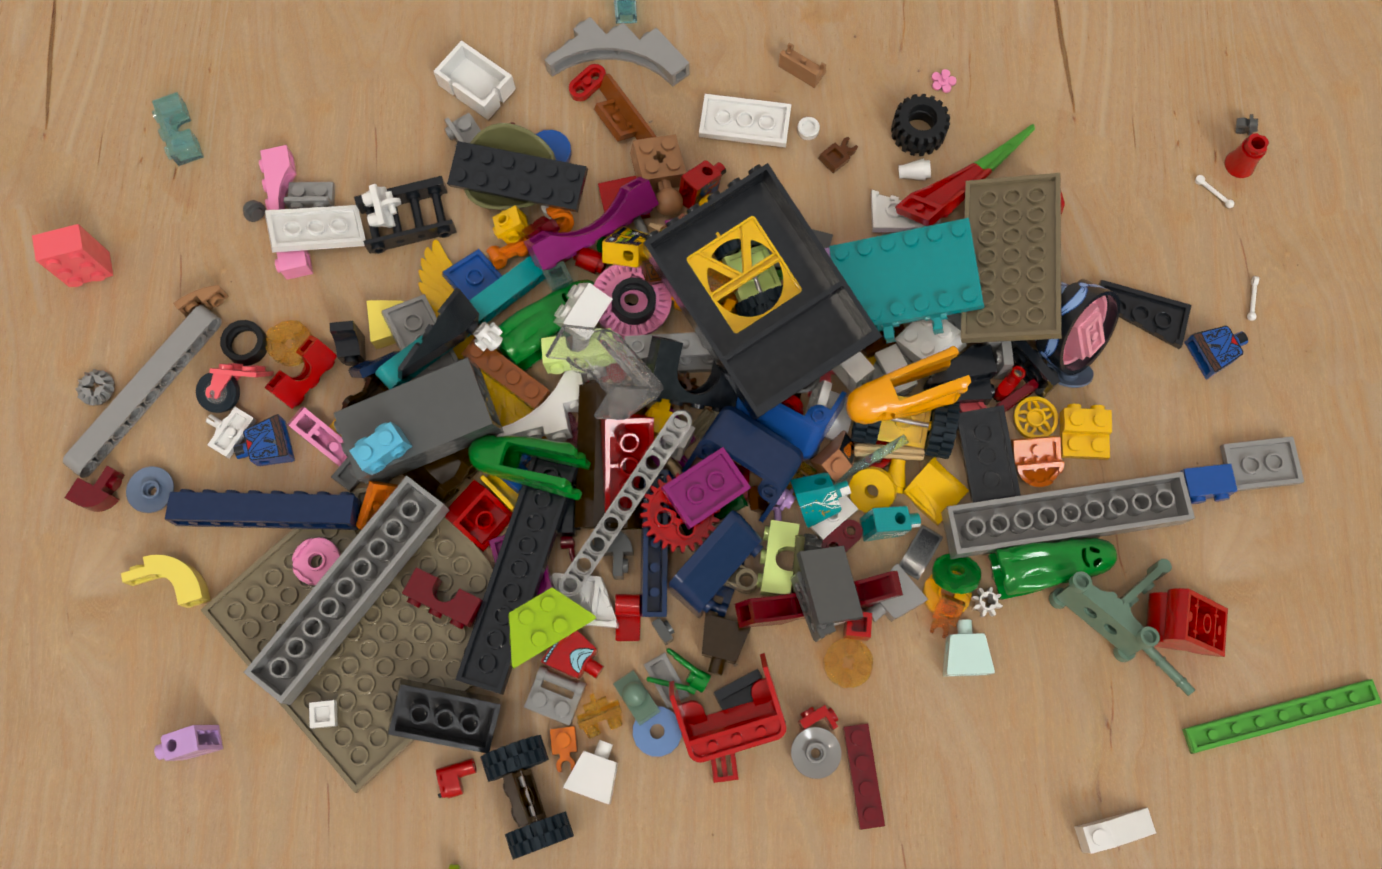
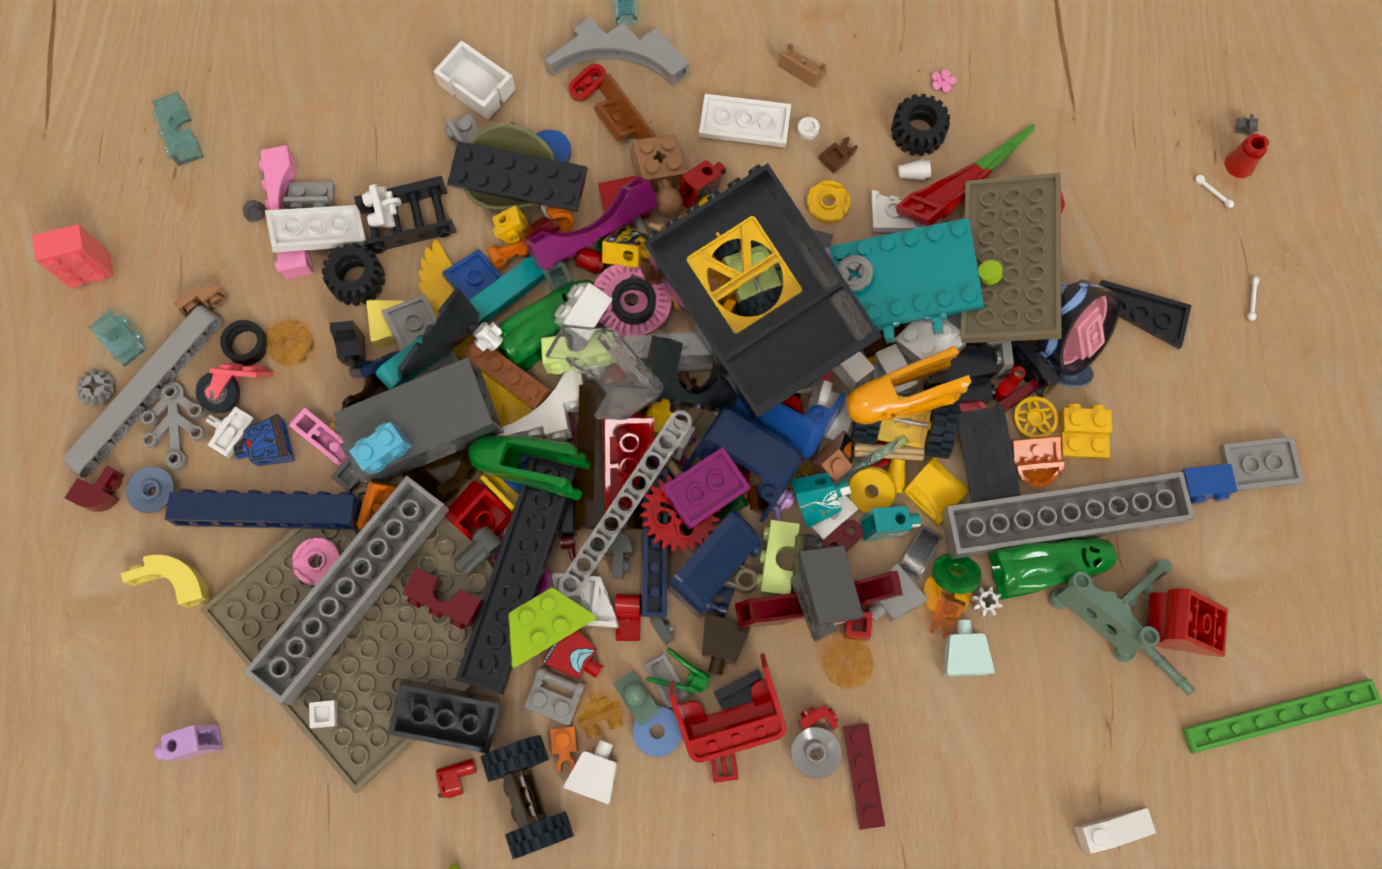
red arch [264,335,337,409] -> none
torso [1184,326,1248,380] -> none
none -> clear light blue brick [88,310,147,367]
none -> light grey plant [141,382,206,471]
none -> black tyre [322,243,385,306]
none -> dark grey piece [453,526,503,575]
none -> yellow tile [806,180,851,224]
none -> light grey gear [837,255,874,292]
none -> lime tile [978,260,1003,285]

